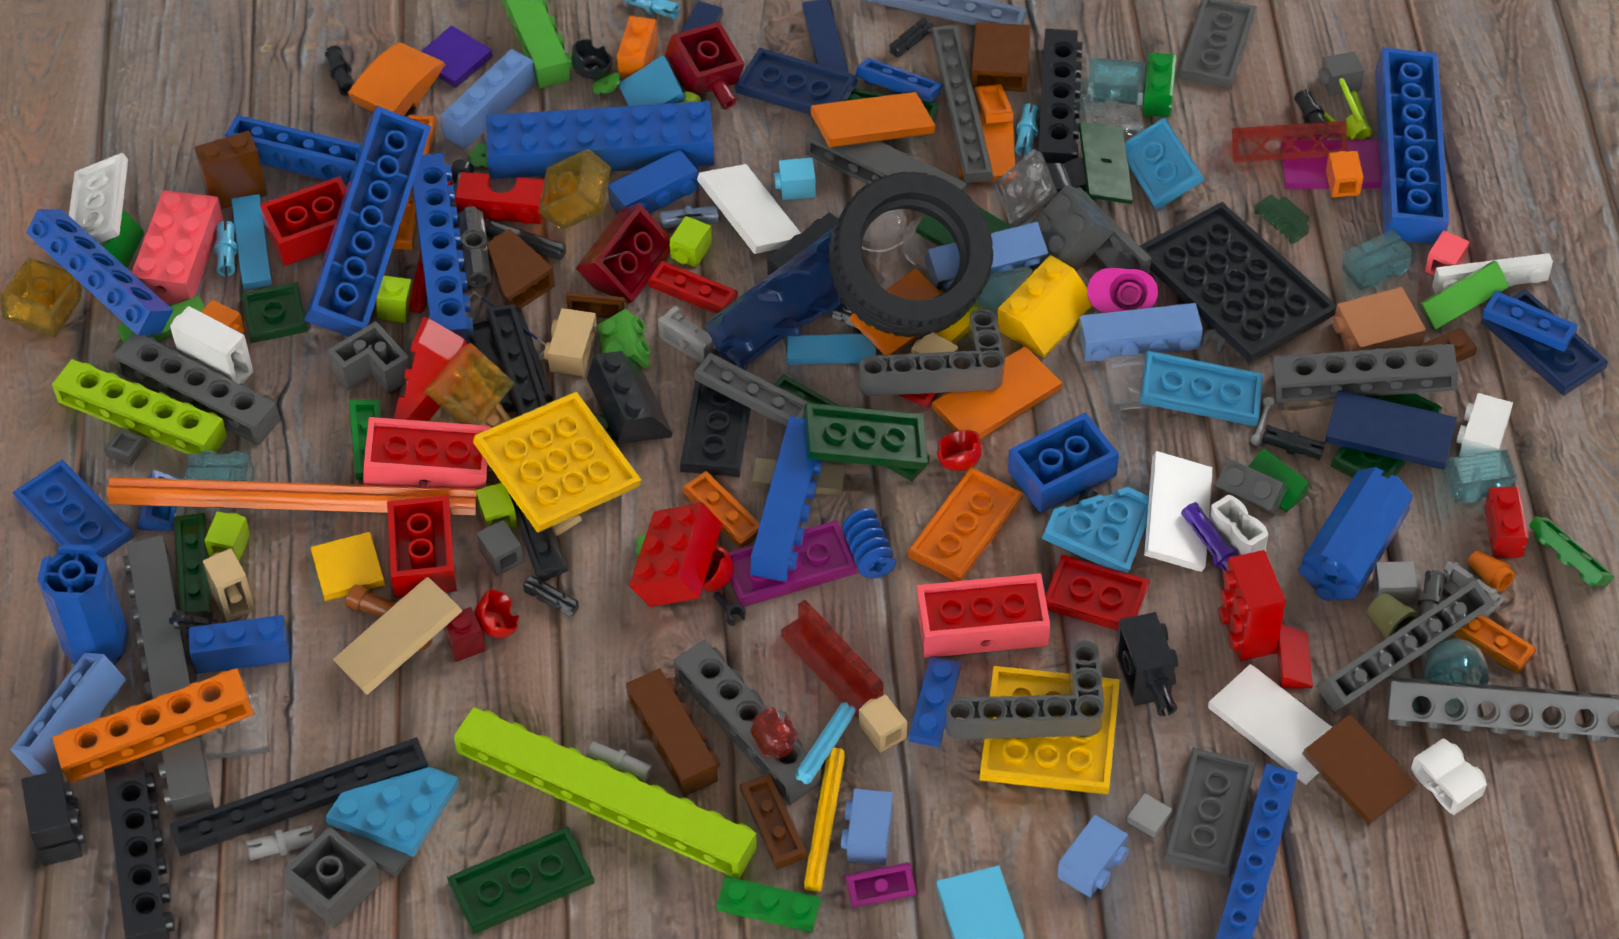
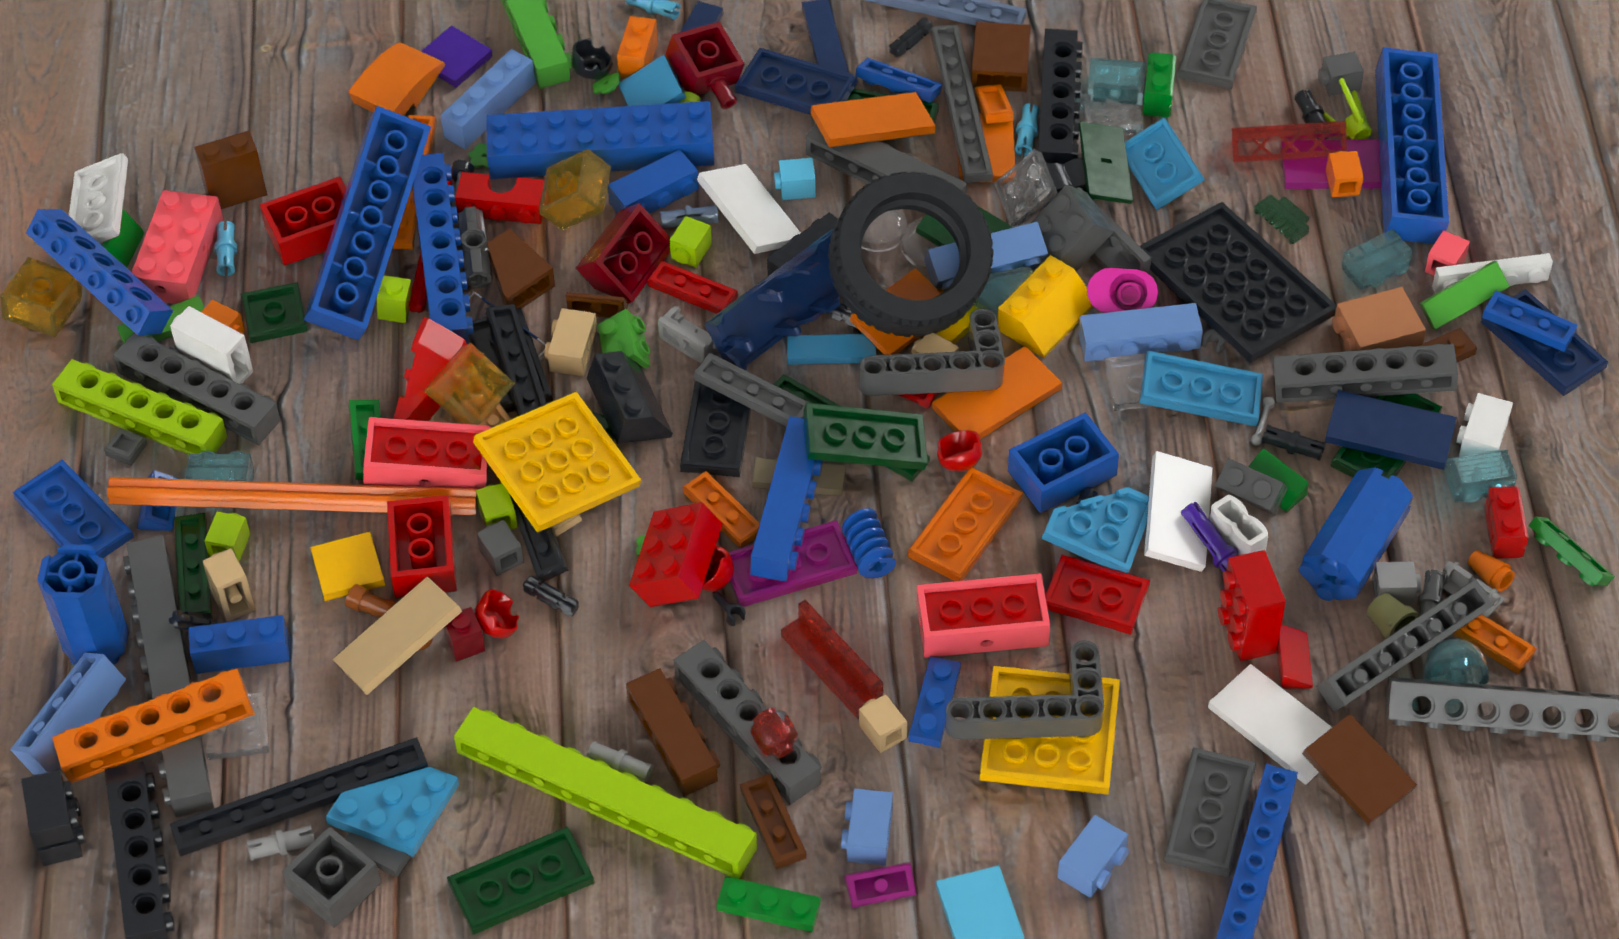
blue brick [225,115,361,185] -> none
dark azure tile [231,194,273,290] -> none
black pin [325,45,354,96] -> none
dark grey brick [327,321,411,393] -> none
black axle [486,221,566,260] -> none
medium azure axle [795,702,856,784] -> none
yellow axle [804,747,845,893] -> none
black brick [1115,612,1178,717] -> none
light grey tile [1127,793,1173,838] -> none
white brick [1411,738,1487,815] -> none

